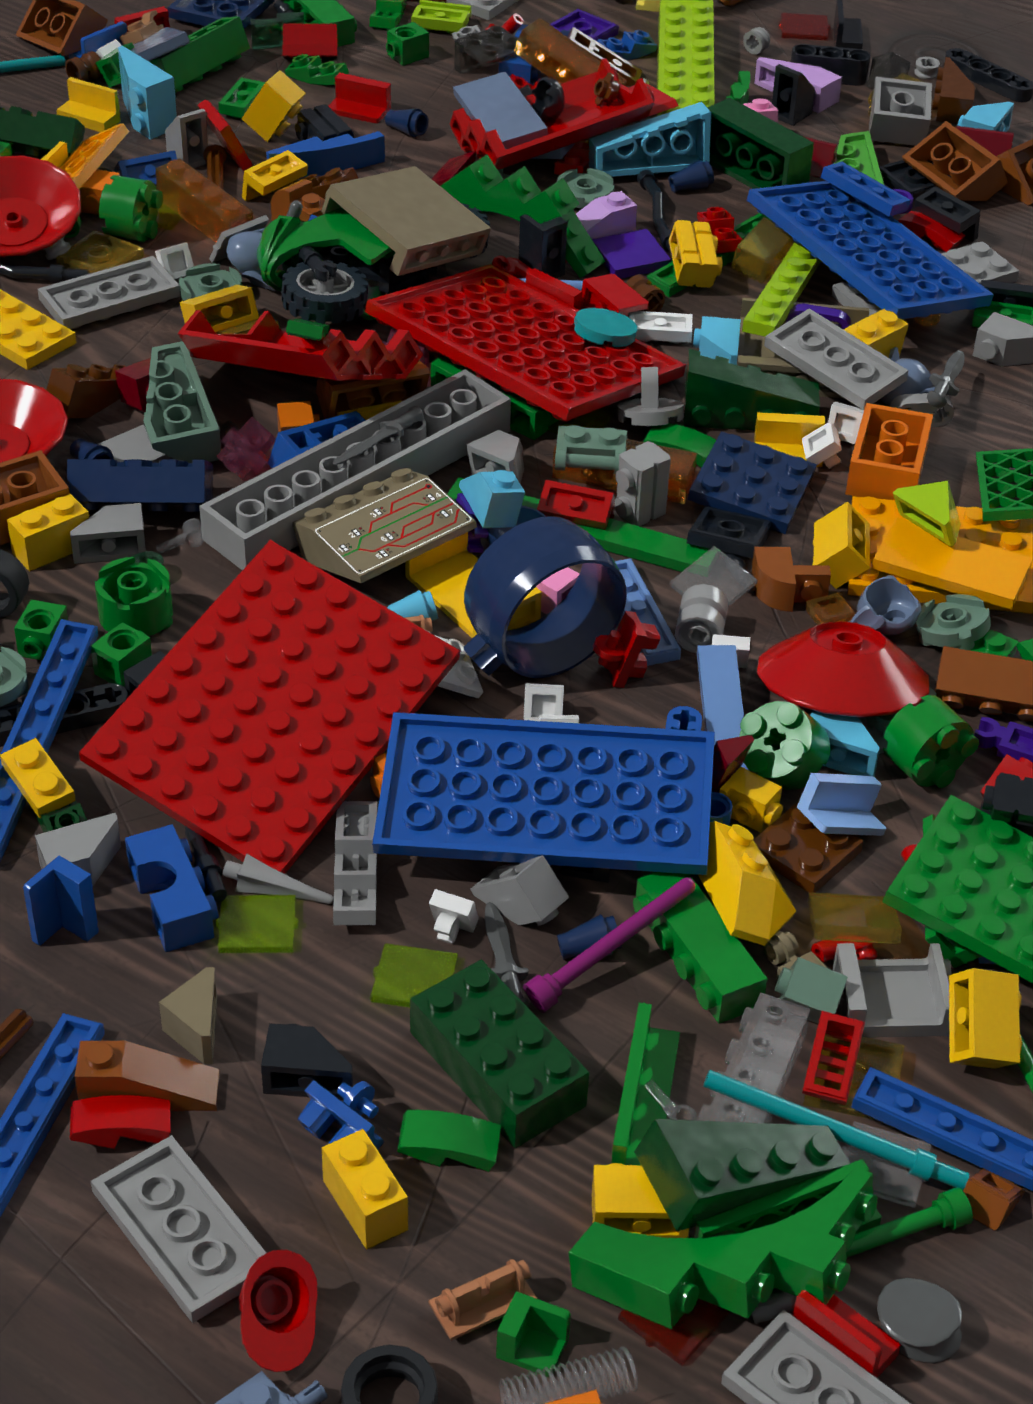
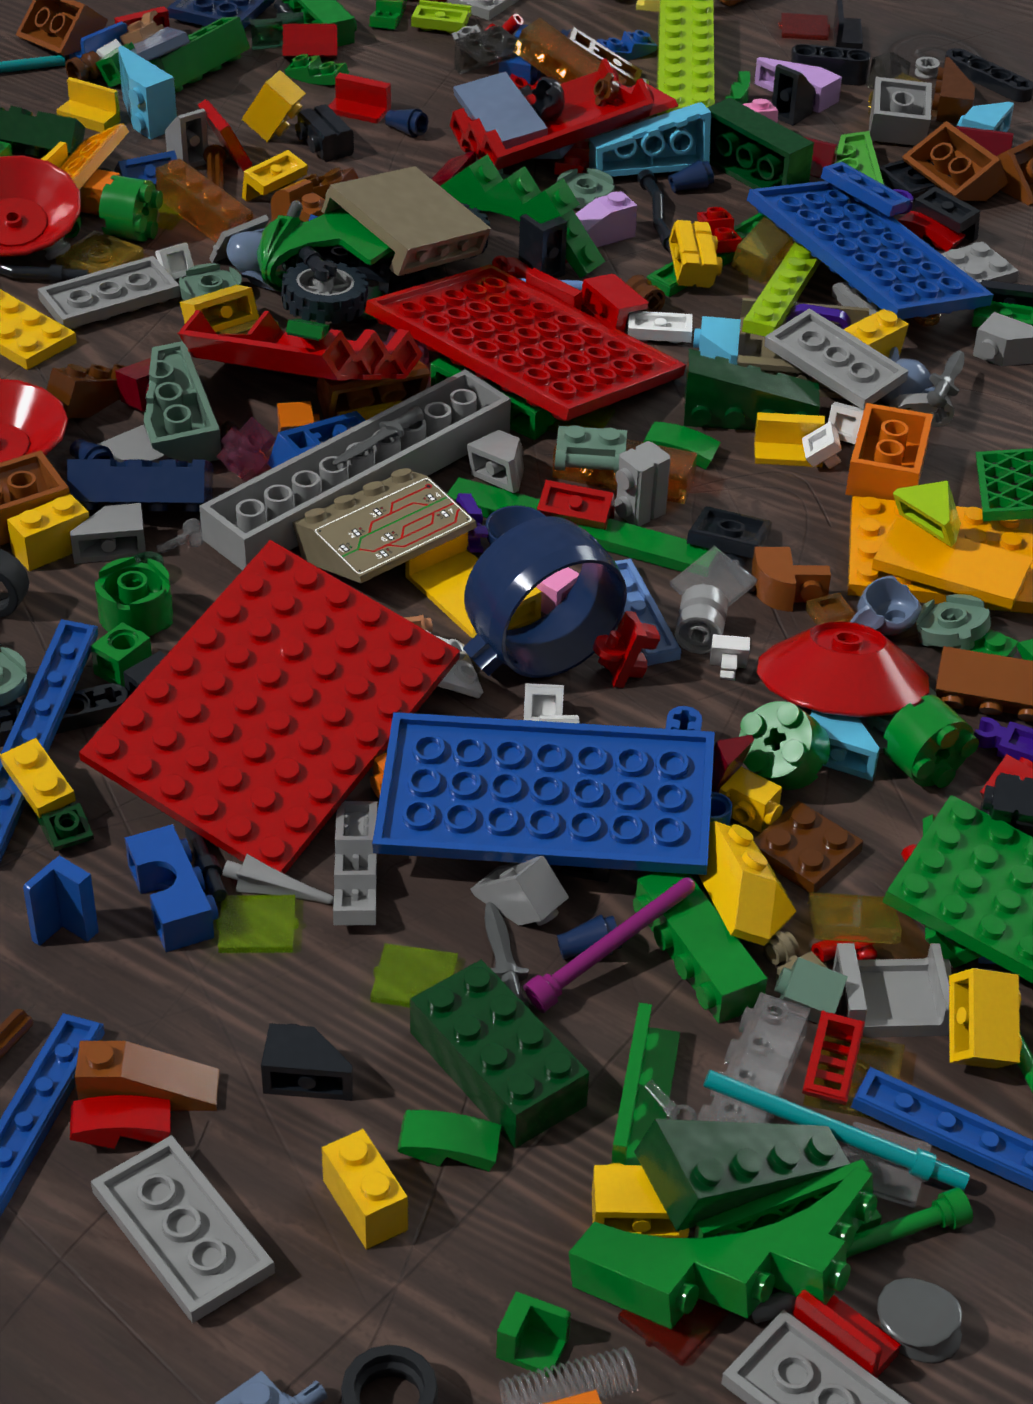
green brick [14,600,68,660] -> none
light grey slope [35,813,121,886] -> none
dark tan slope [159,967,217,1064] -> none
green plate [218,78,265,119] -> none
red piece [239,1249,318,1372] -> none
blue slope [266,131,385,178] -> none
blue hips [297,1080,384,1150] -> none
green brick [386,22,429,66] -> none
medium azure cone [387,590,438,621] -> none
nougat hinge [428,1259,537,1341] -> none
white tile [429,889,479,945] -> none
medium azure slope [459,470,525,528] -> none
dark purple tile [545,9,619,41] -> none
teal tile [573,308,638,347] -> none
dark purple tile [592,229,671,279] -> none
light grey tile [617,367,684,426] -> none
dark blue plate [687,431,817,534] -> none
medium blue tile [697,645,750,771] -> none
light grey bush [743,27,770,55] -> none
light blue panel [797,773,886,836] -> none
yellow brick [812,502,870,589] -> none
dark orange slope [963,1169,1025,1230] -> none

